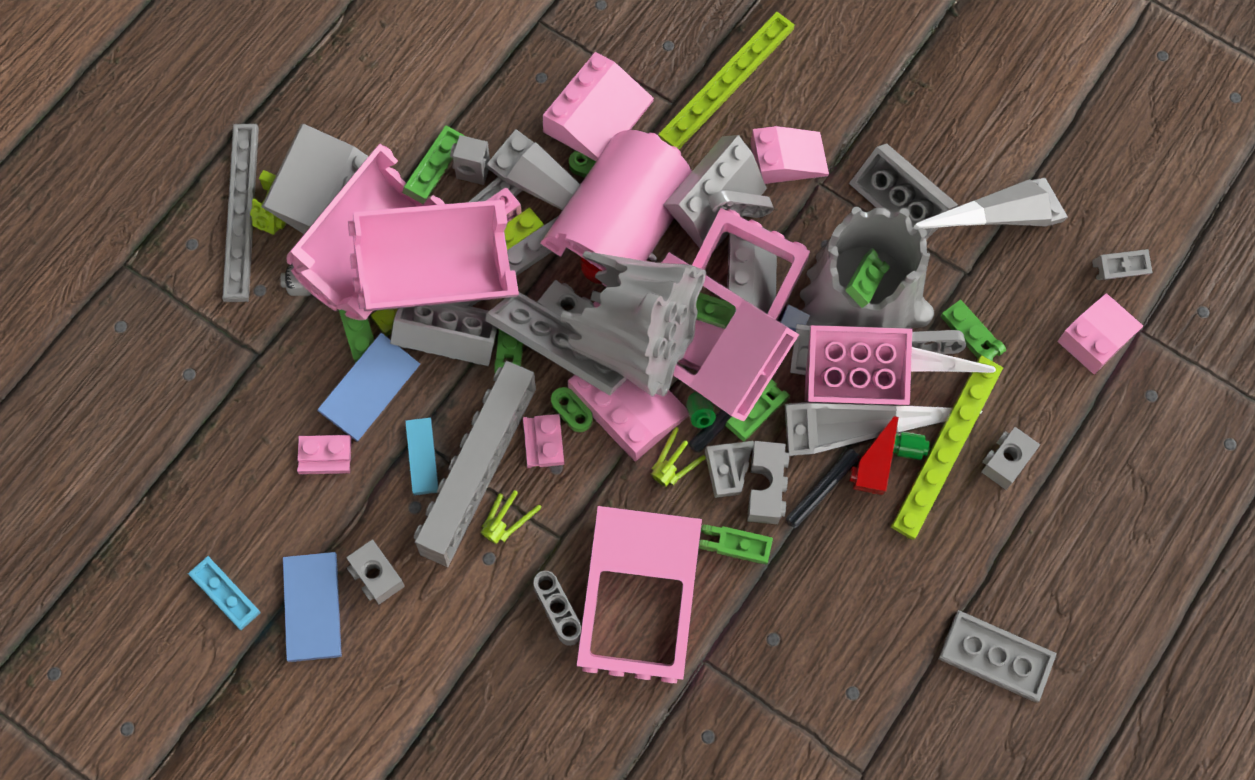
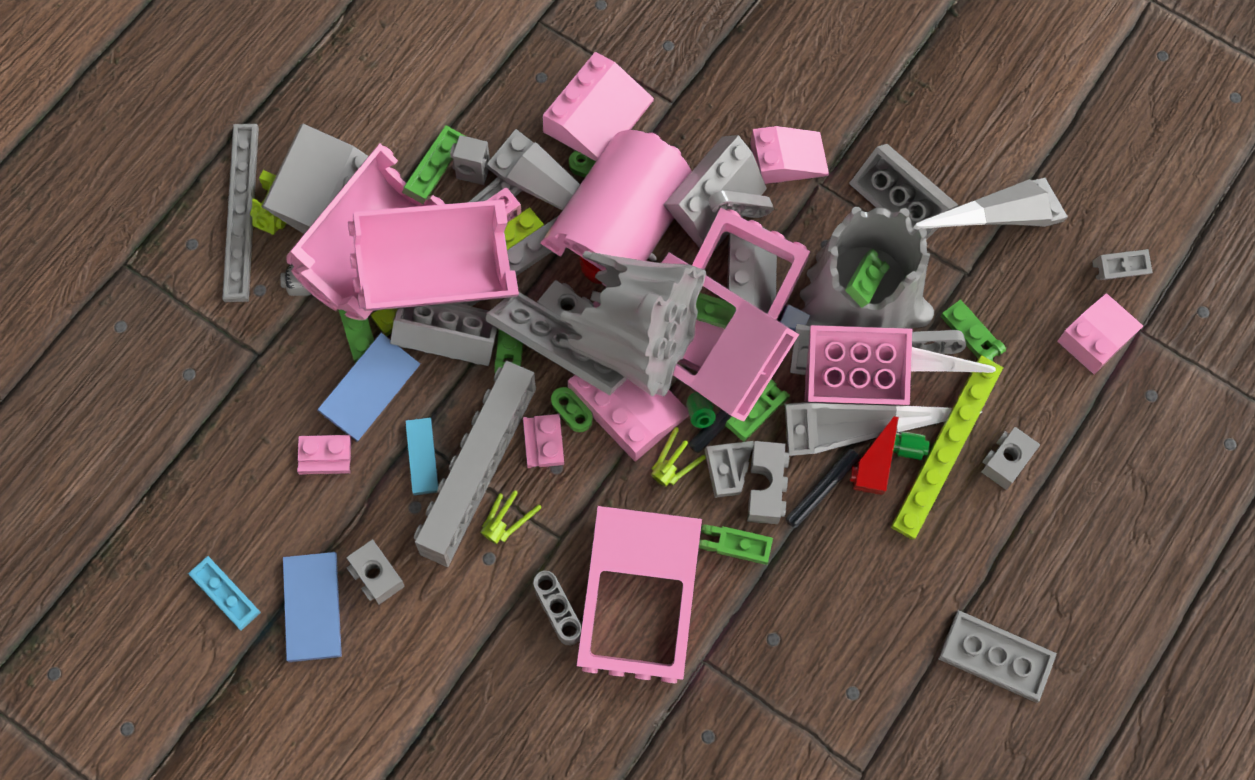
lime plate [658,12,795,149] -> none

